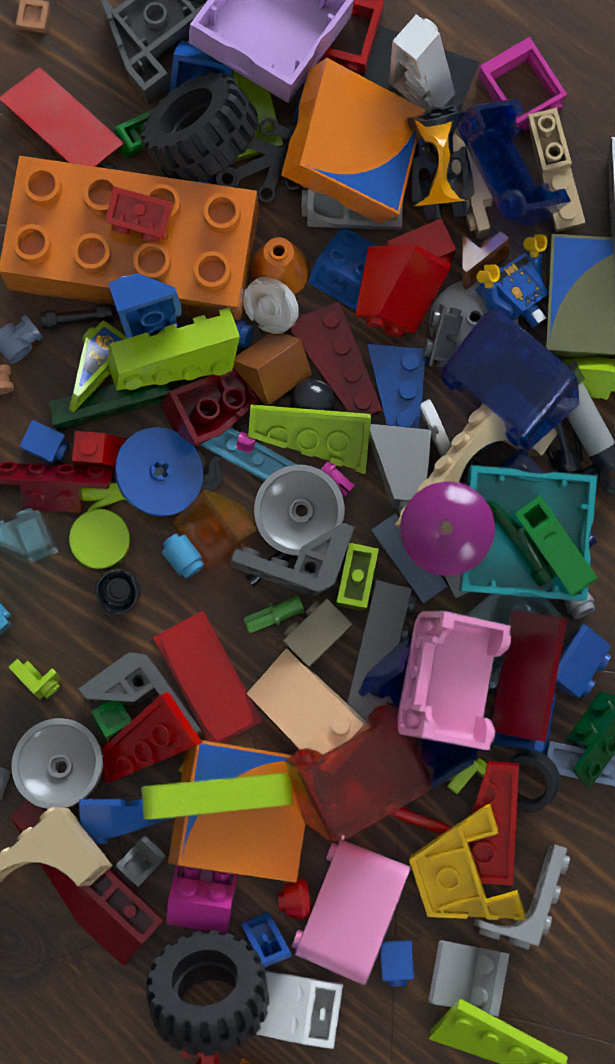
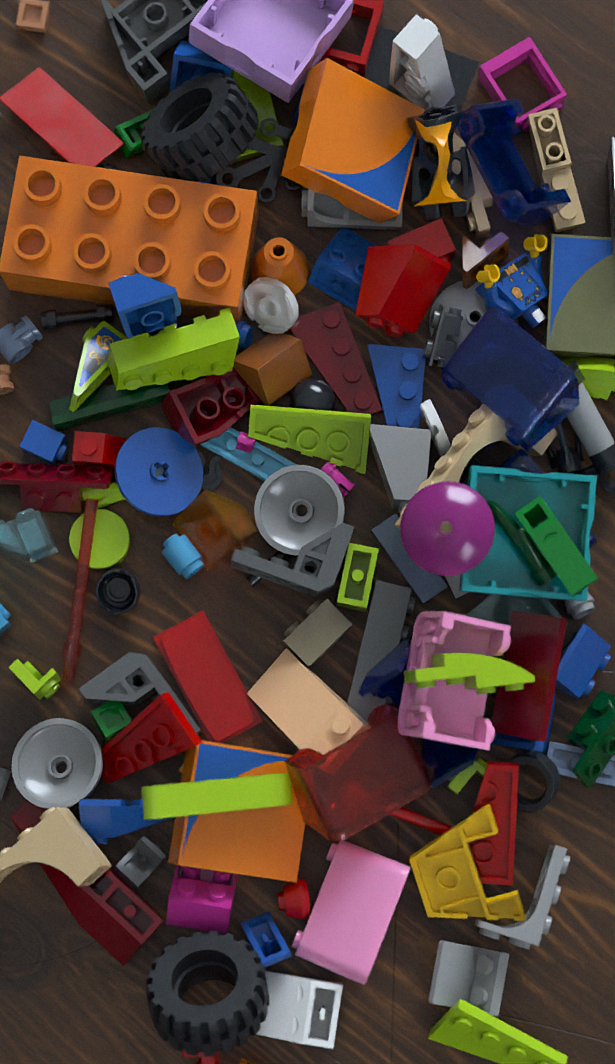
red bracket [105,186,174,243] -> none
bright green axle [244,595,305,633] -> none
blue brick [380,940,414,986] -> none
none -> clear red bar [62,499,98,680]
none -> lime slope [404,653,535,694]

